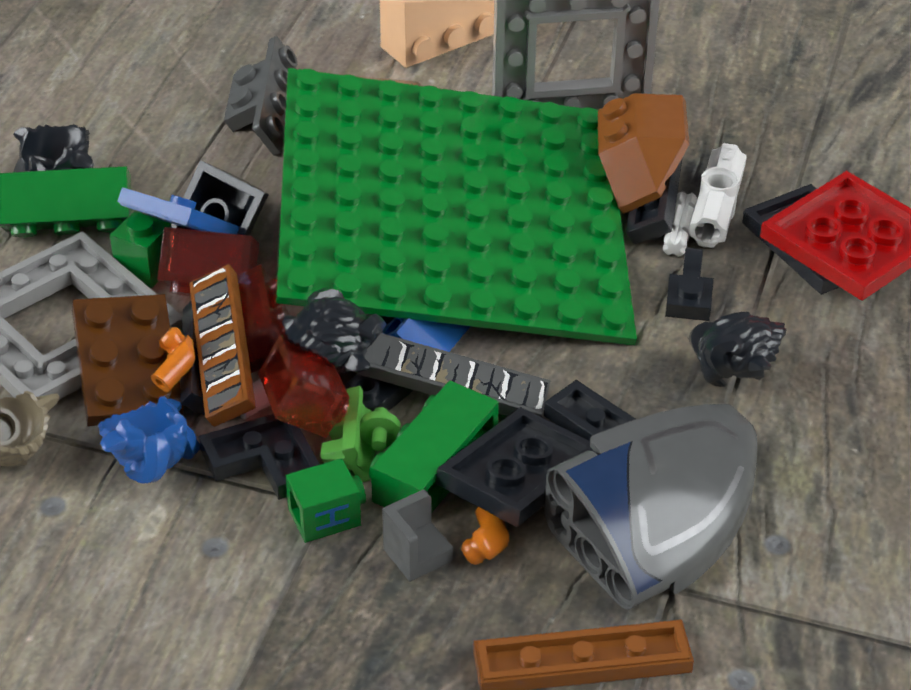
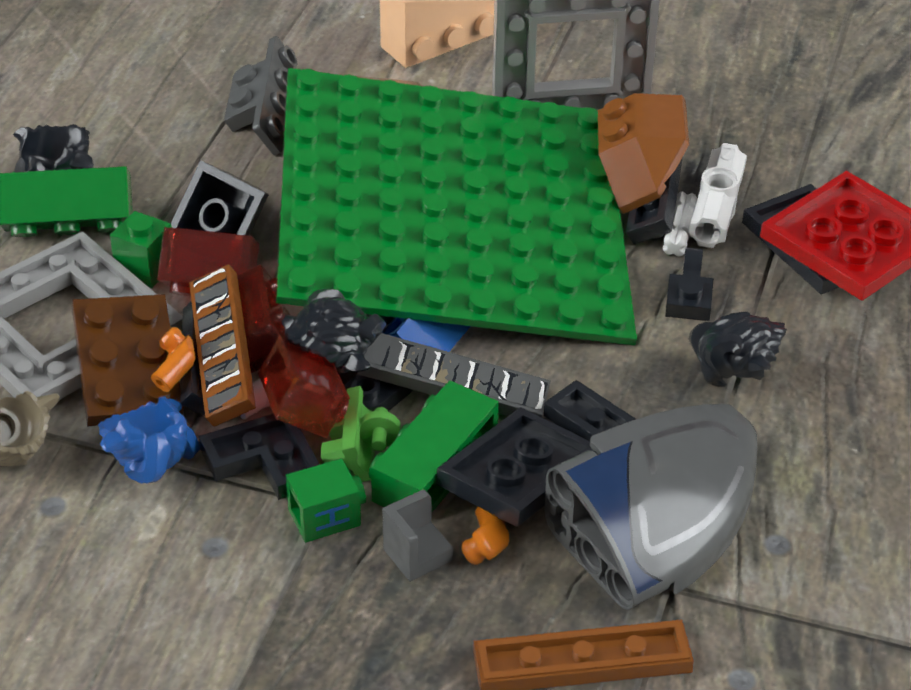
plate [117,187,240,242] -> none

